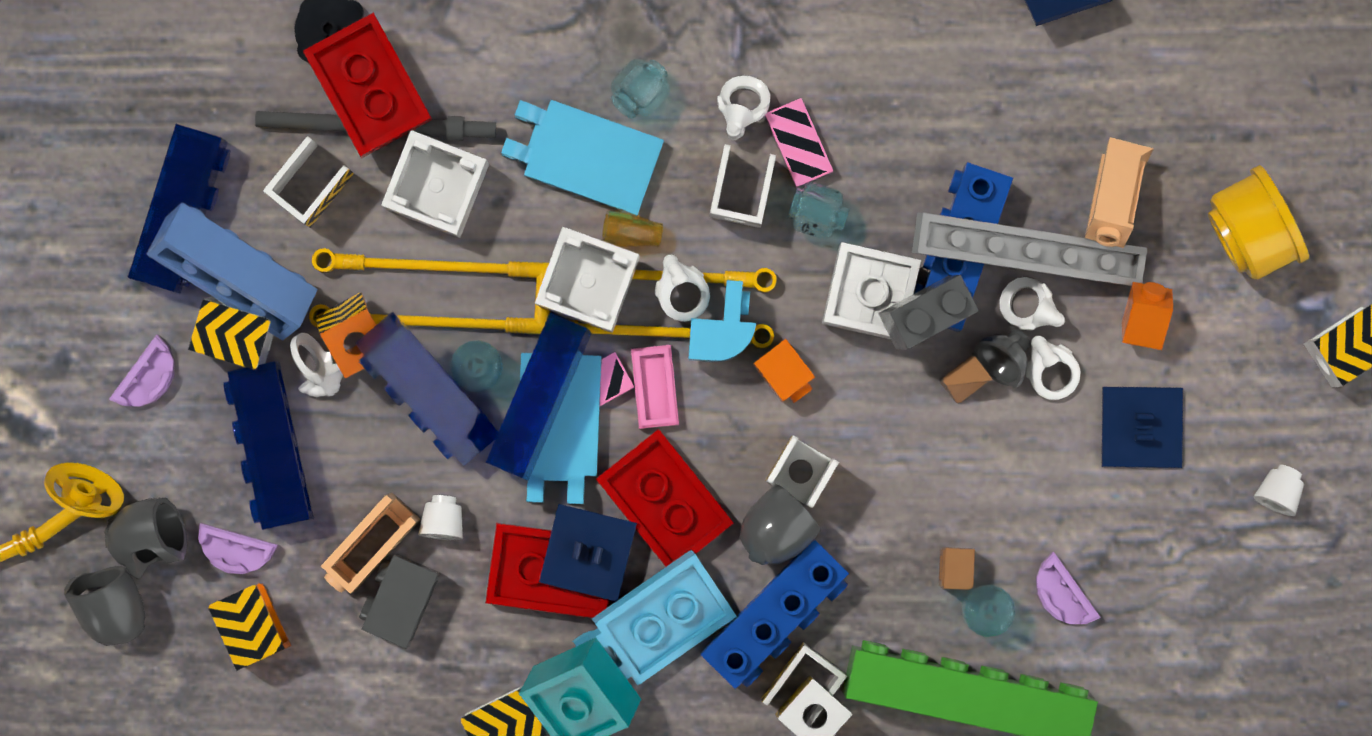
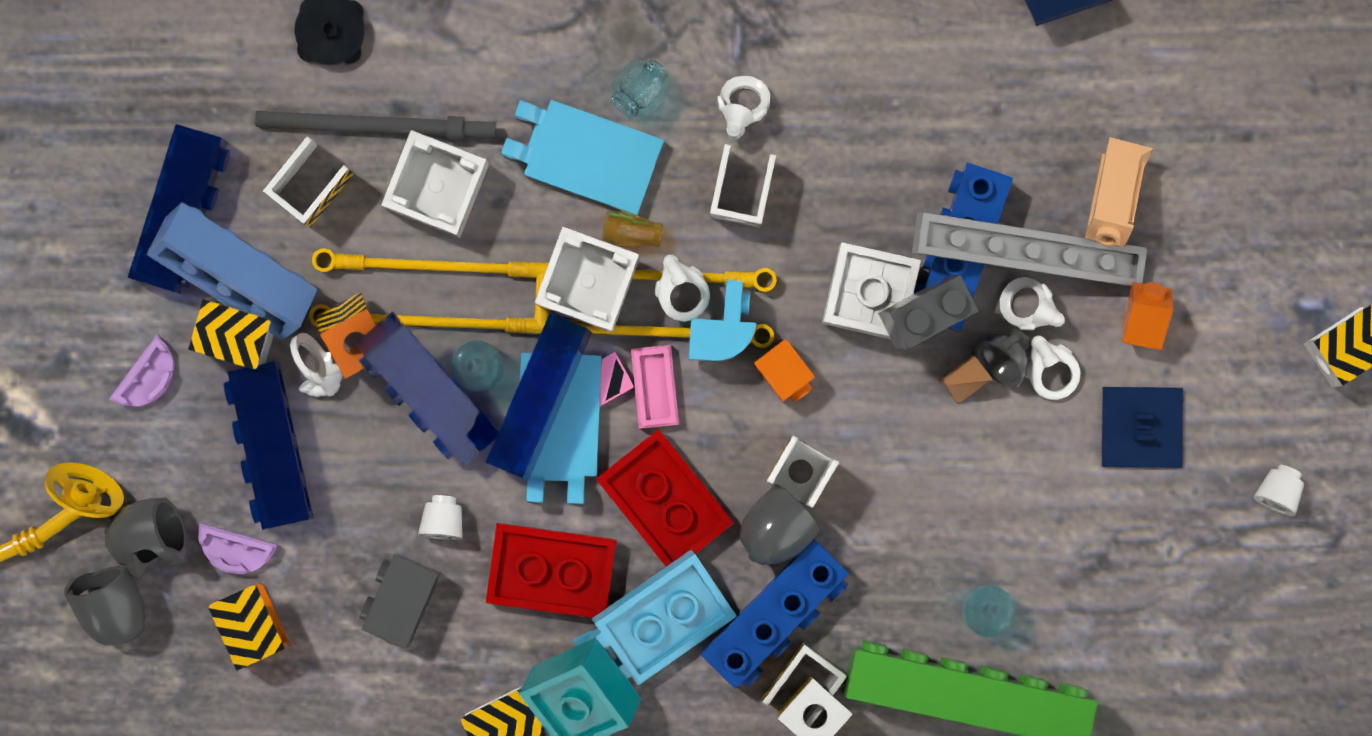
red plate [303,12,433,158] -> none
light nougat window [321,493,421,594] -> none
dark blue piece [539,504,637,601] -> none
bright pink tile [764,98,833,188] -> none
clear light blue head [787,182,849,240] -> none
medium nougat slope [939,547,975,590] -> none
lavender tile [1036,552,1101,624] -> none
yellow wheel [1208,165,1309,280] -> none

